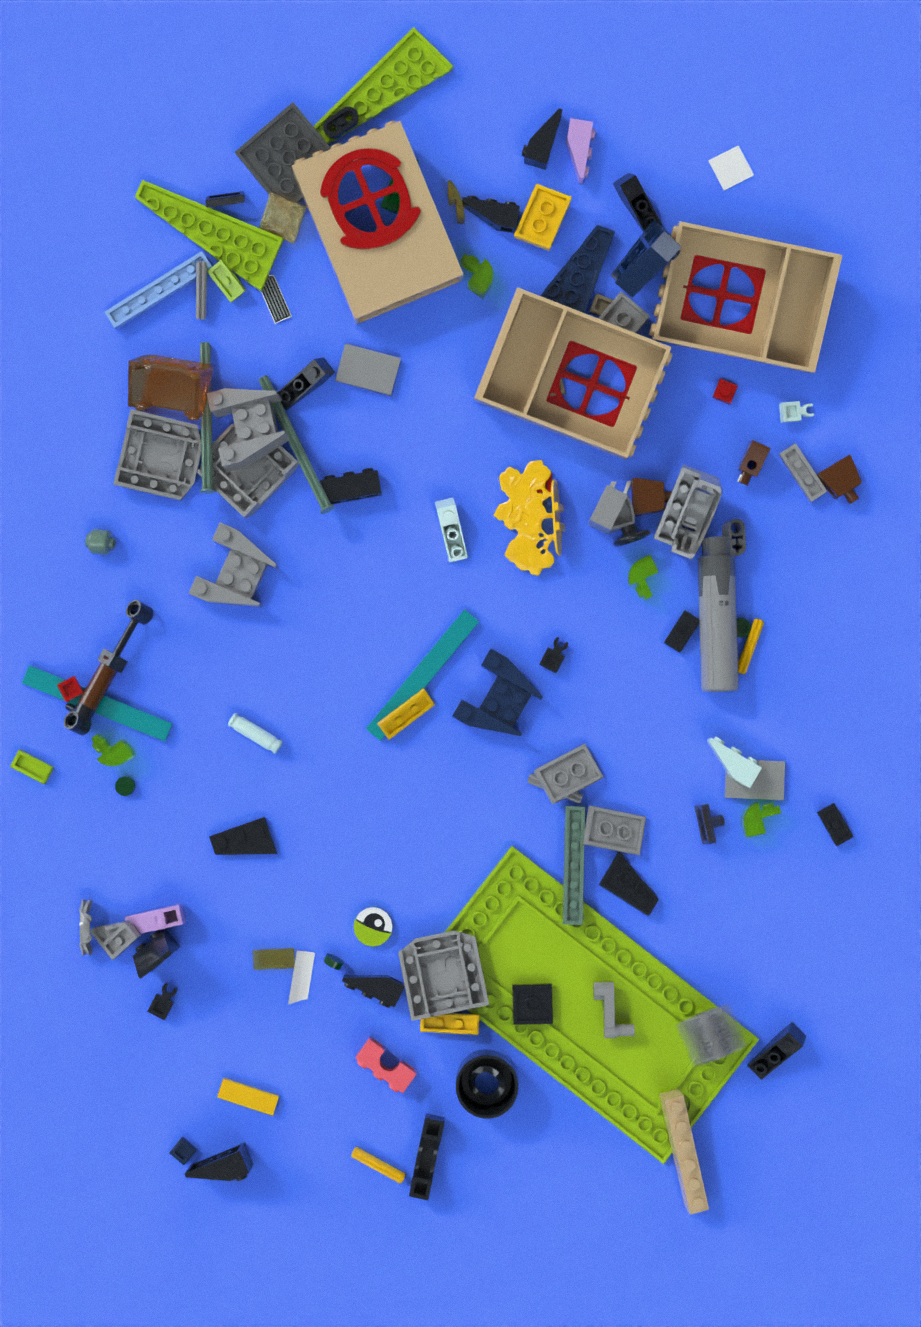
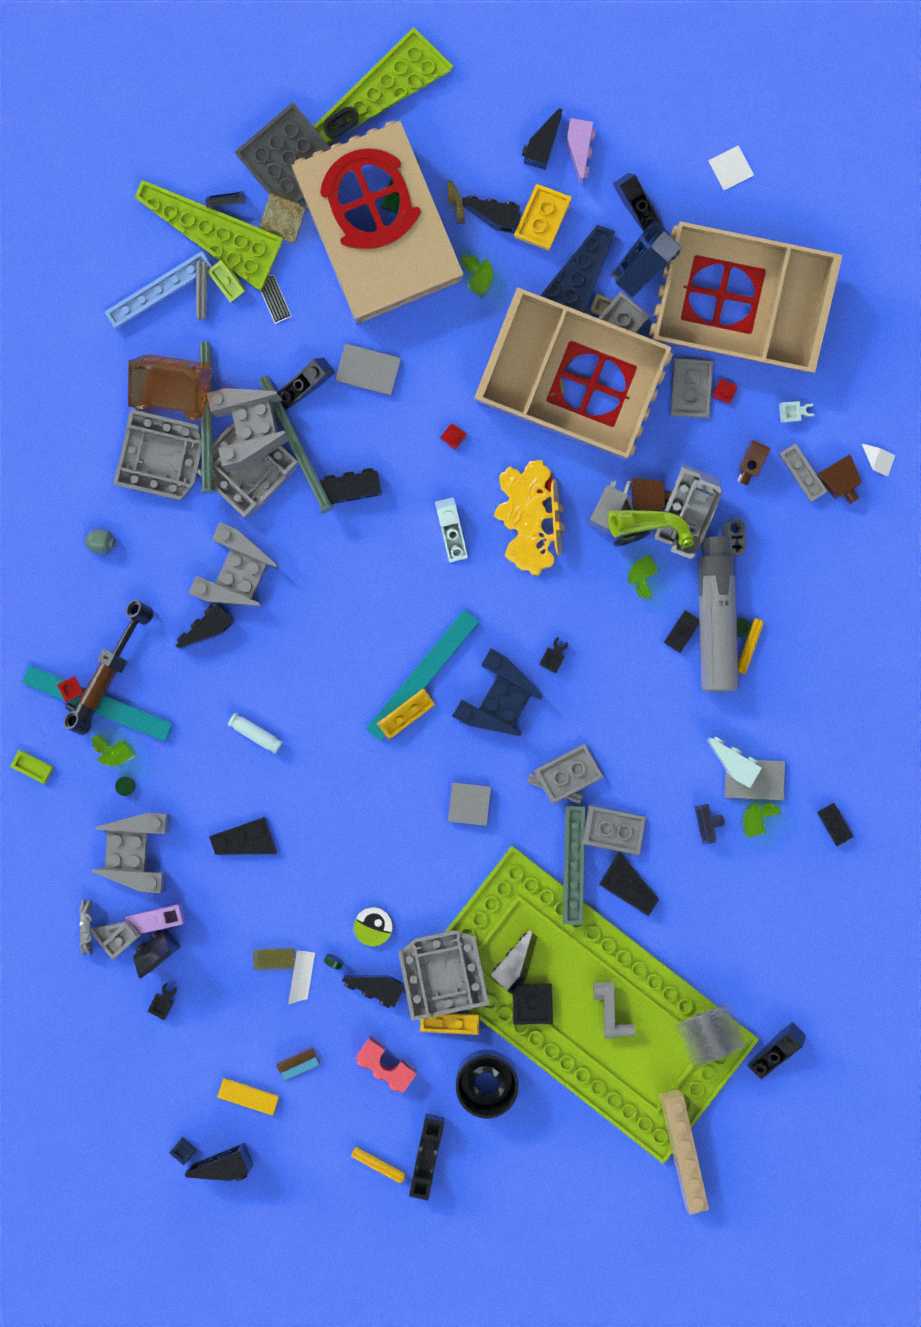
none -> light grey wedge [92,812,170,893]
none -> black slope [175,604,235,649]
none -> clear orange slope [276,1047,321,1081]
none -> red plate [440,423,467,450]
none -> light grey tile [448,783,491,826]
none -> slope [491,930,538,994]
none -> lime animal [608,510,695,548]
none -> light grey tile [670,358,713,419]
none -> white sticker [862,444,895,477]

